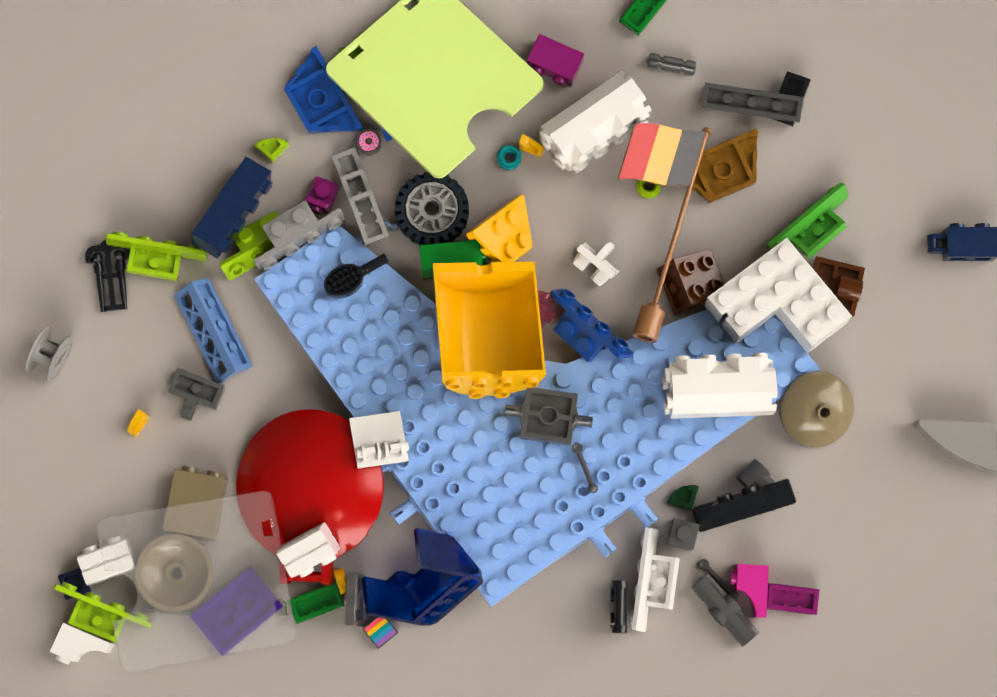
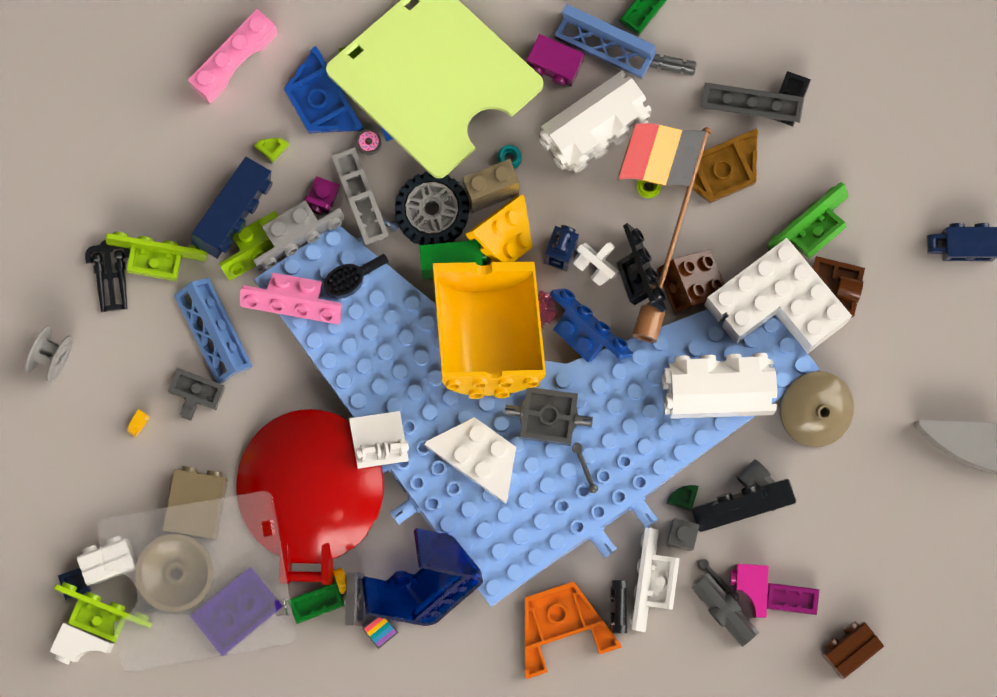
white brick [276,522,340,578] -> none
yellow tile [518,134,545,157] -> none
none -> bright pink arch [188,9,278,104]
none -> bright pink bracket [240,273,342,324]
none -> white wing [425,417,516,504]
none -> dark tan brick [463,159,520,213]
none -> orange wing [525,581,621,679]
none -> dark blue brick [544,225,579,272]
none -> medium blue fence [554,4,656,79]
none -> black bracket [616,223,667,312]
none -> reddish brown brick [822,621,884,679]

